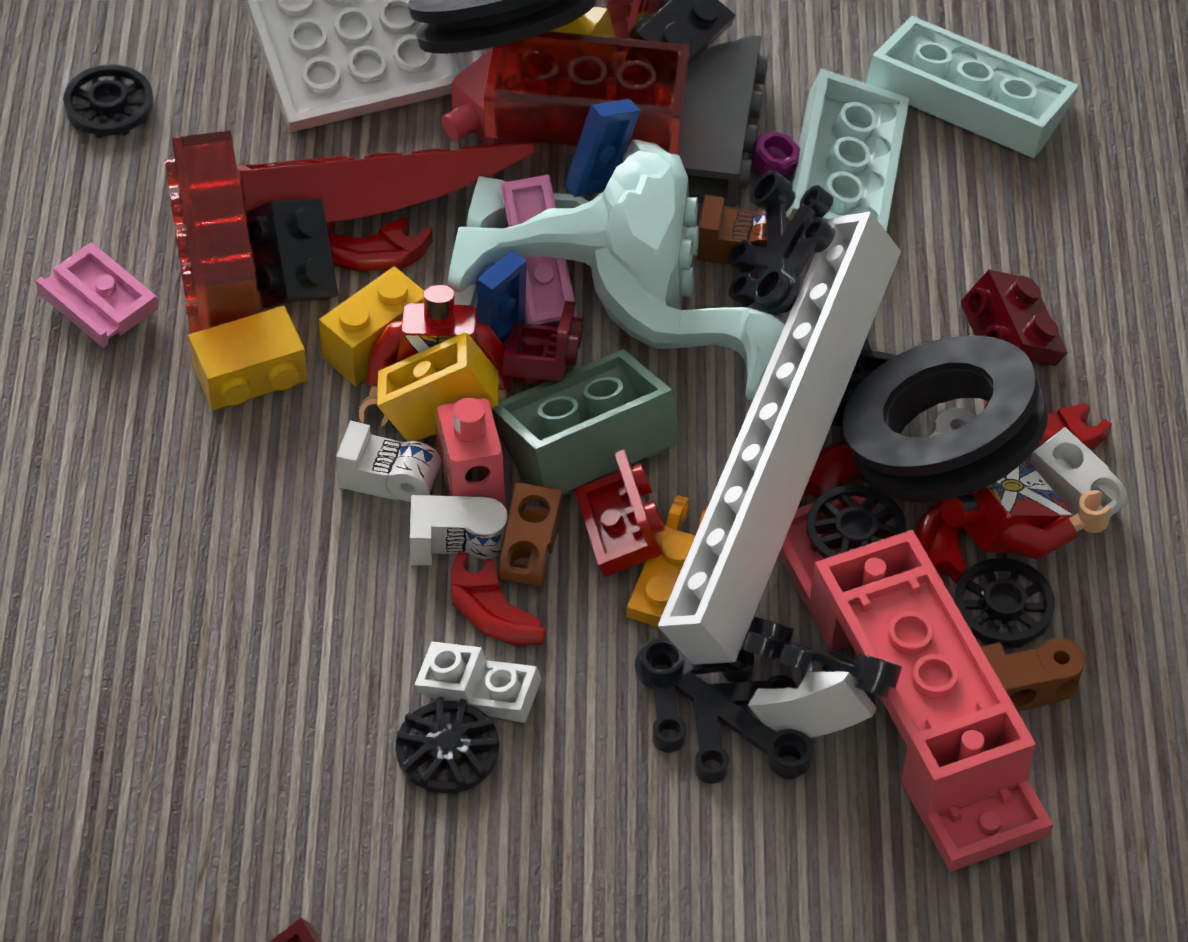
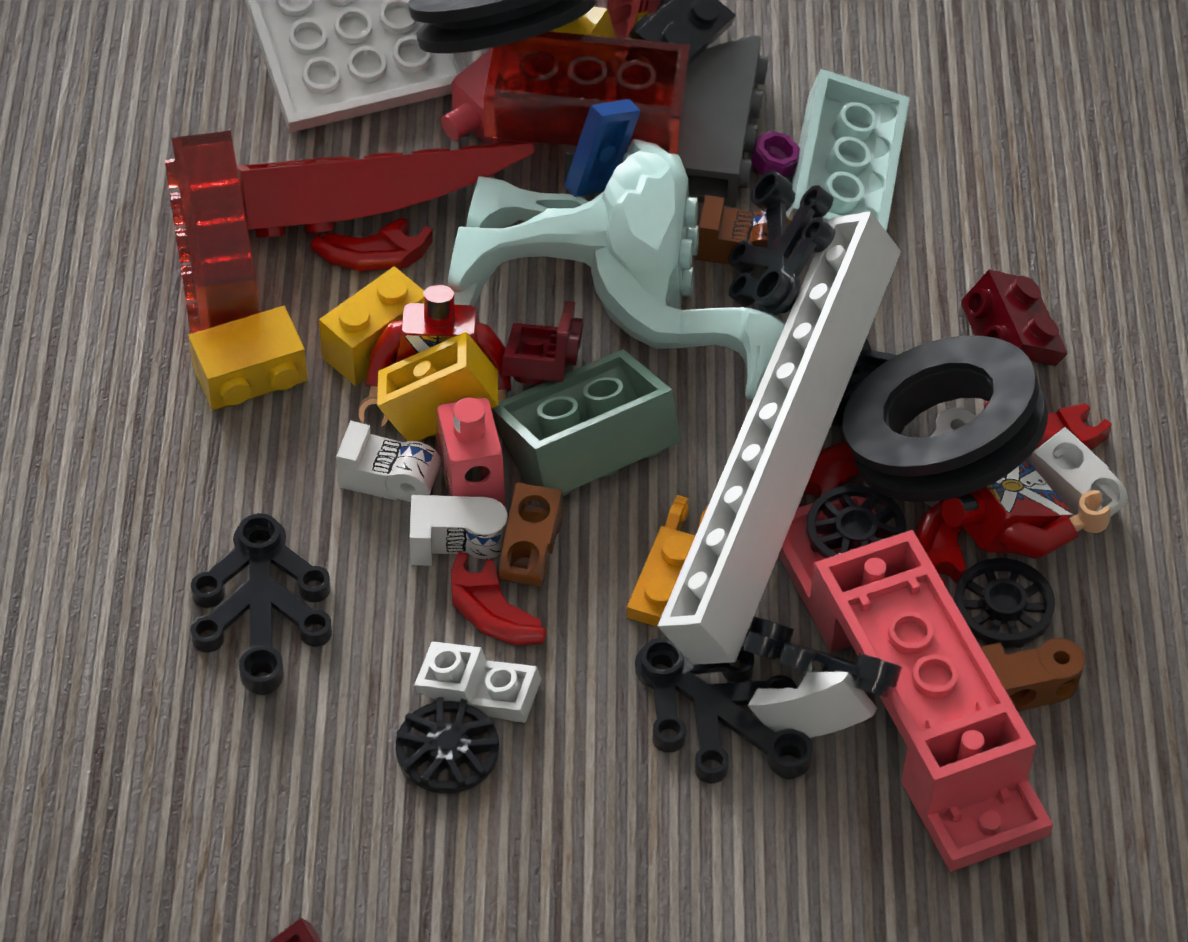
bright pink plate [36,242,159,348] -> none
black wheel [63,64,154,138] -> none
black bracket [246,198,338,308] -> none
blue plate [476,250,527,343] -> none
bright pink tile [500,174,578,326] -> none
red bracket [574,449,665,577] -> none
light aqua slope [866,16,1079,158] -> none
none -> black plant [191,513,332,695]

